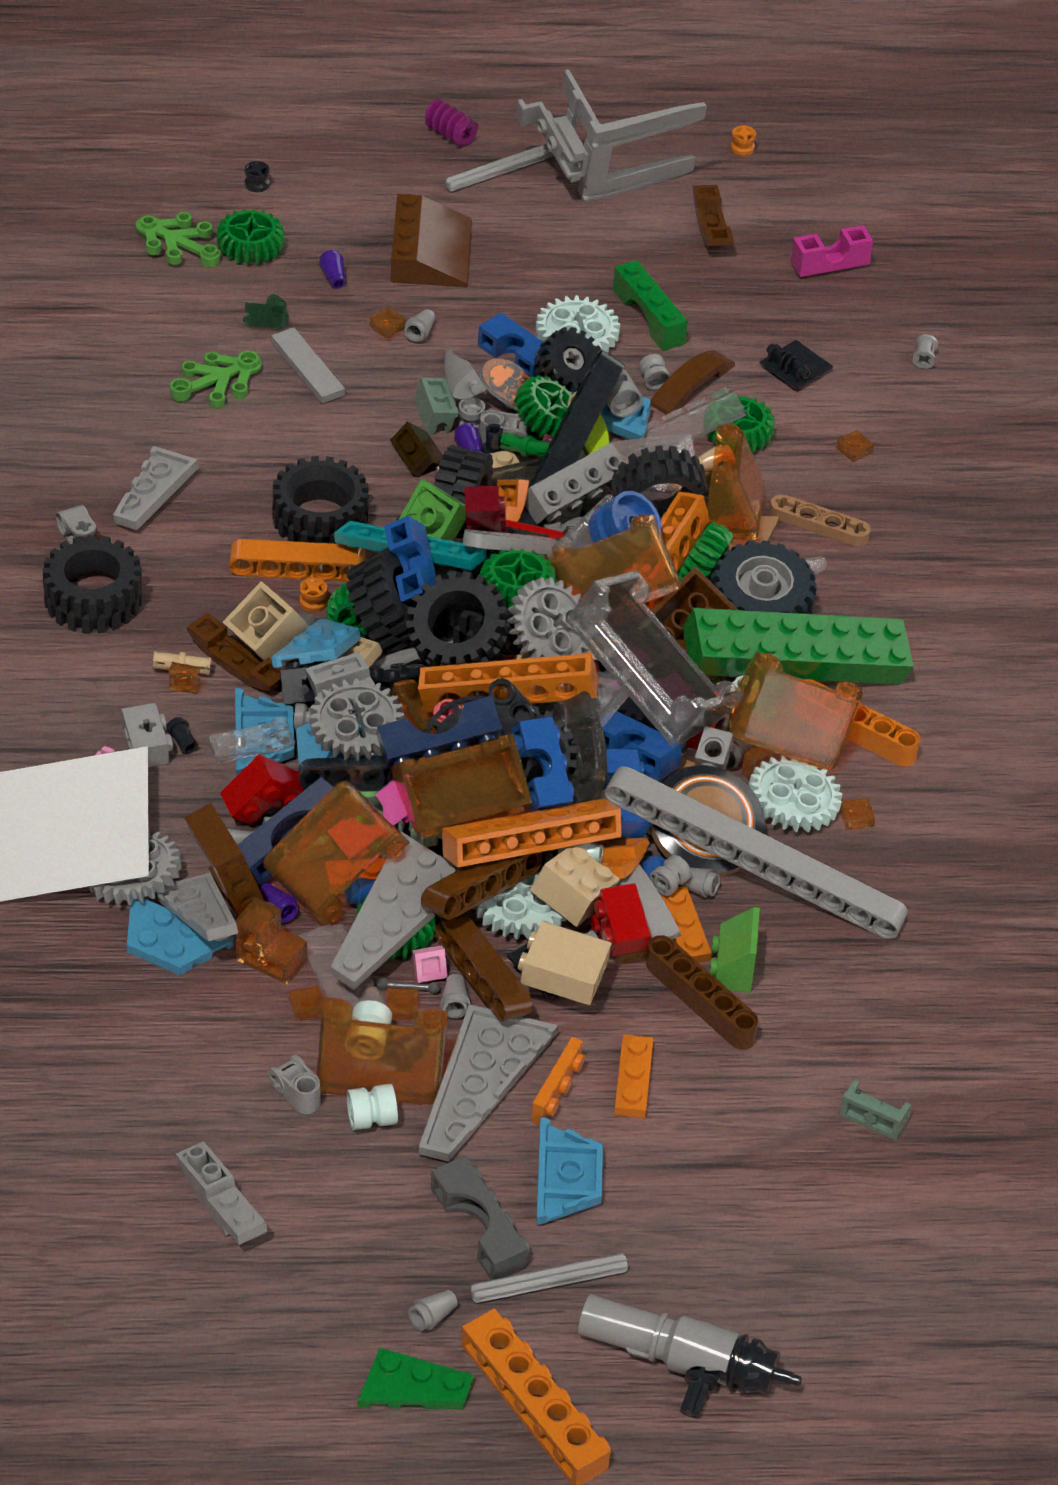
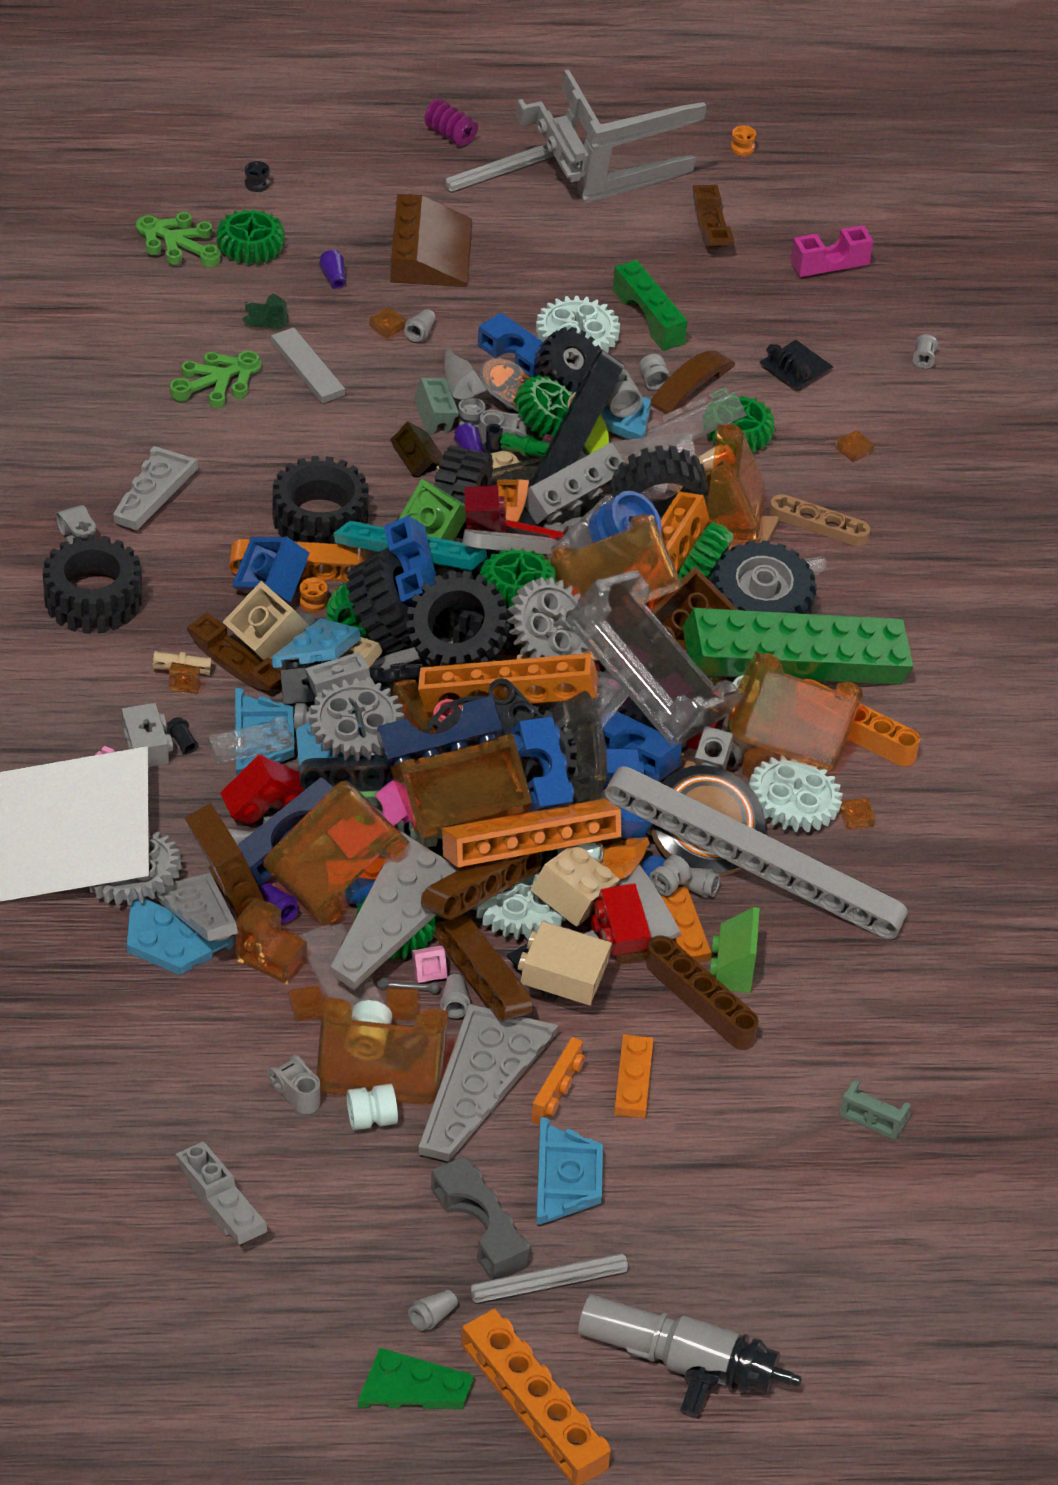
none -> blue slope [231,537,310,602]

